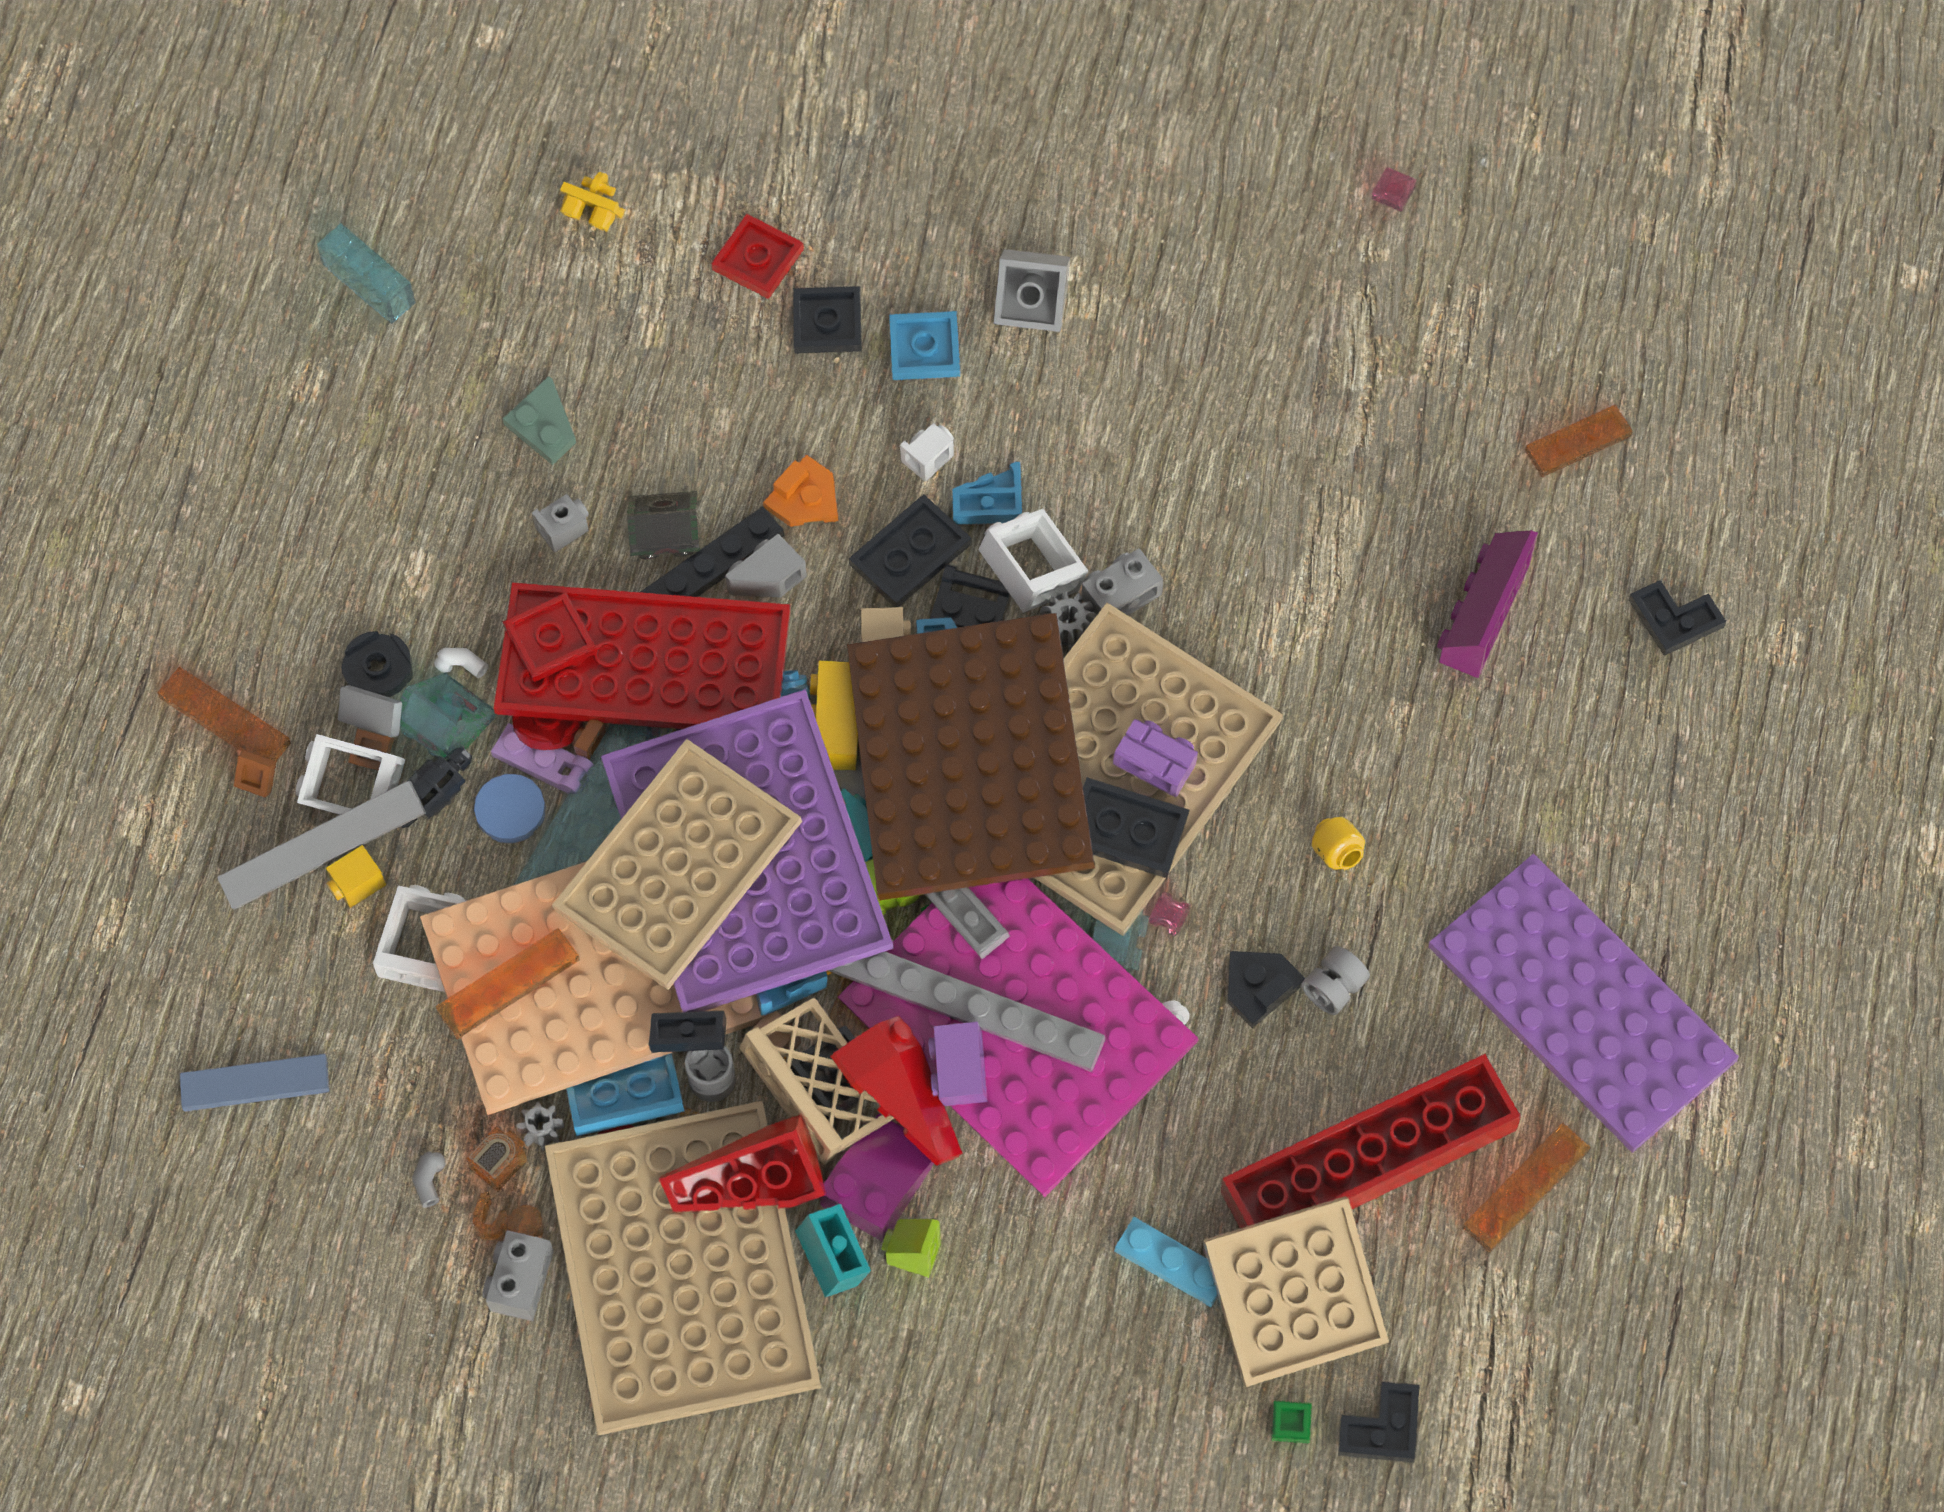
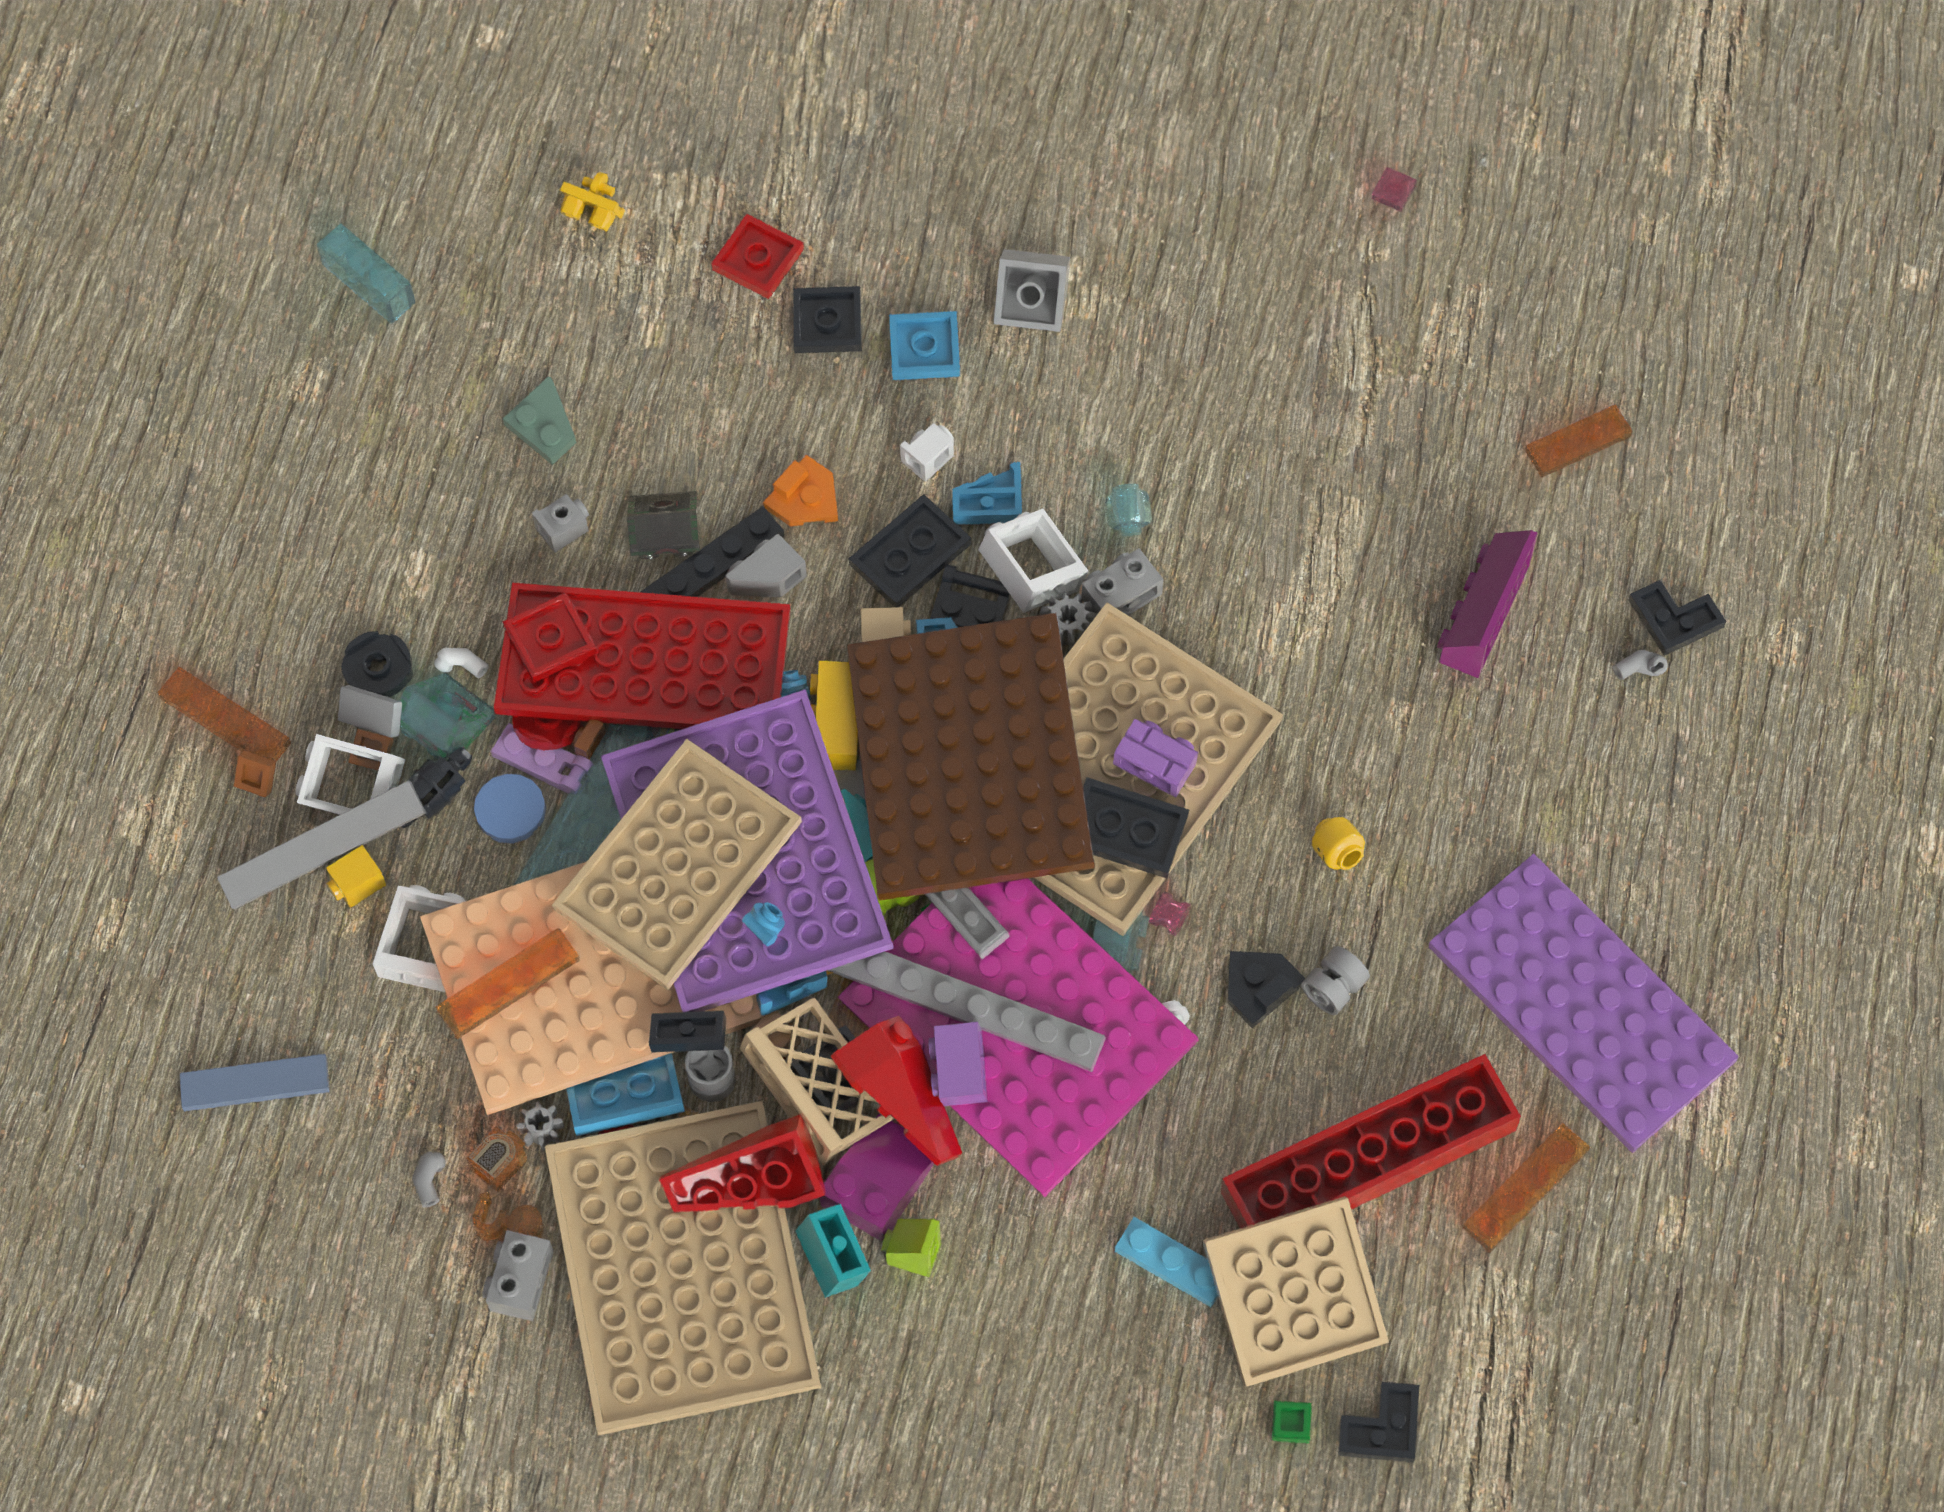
none -> dark azure plate [742,902,785,947]
none -> clear light blue head [1105,484,1152,537]
none -> light grey arm [1612,650,1668,680]

